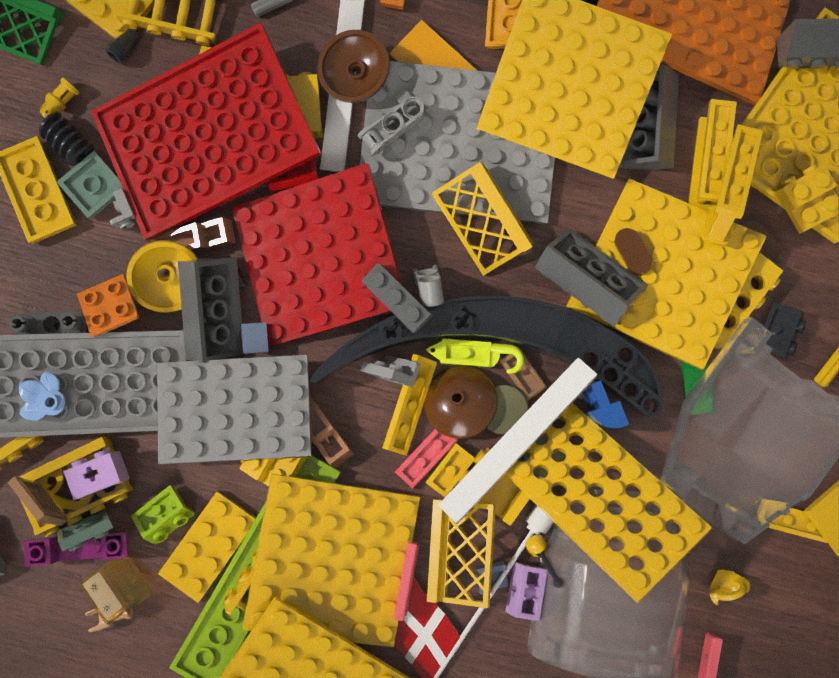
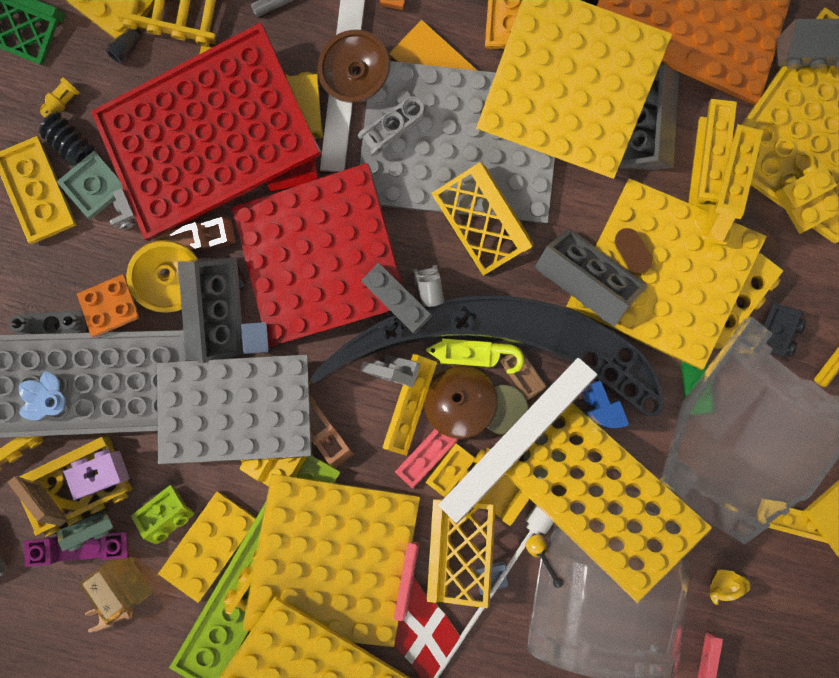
lavender brick [505,562,548,621] -> none

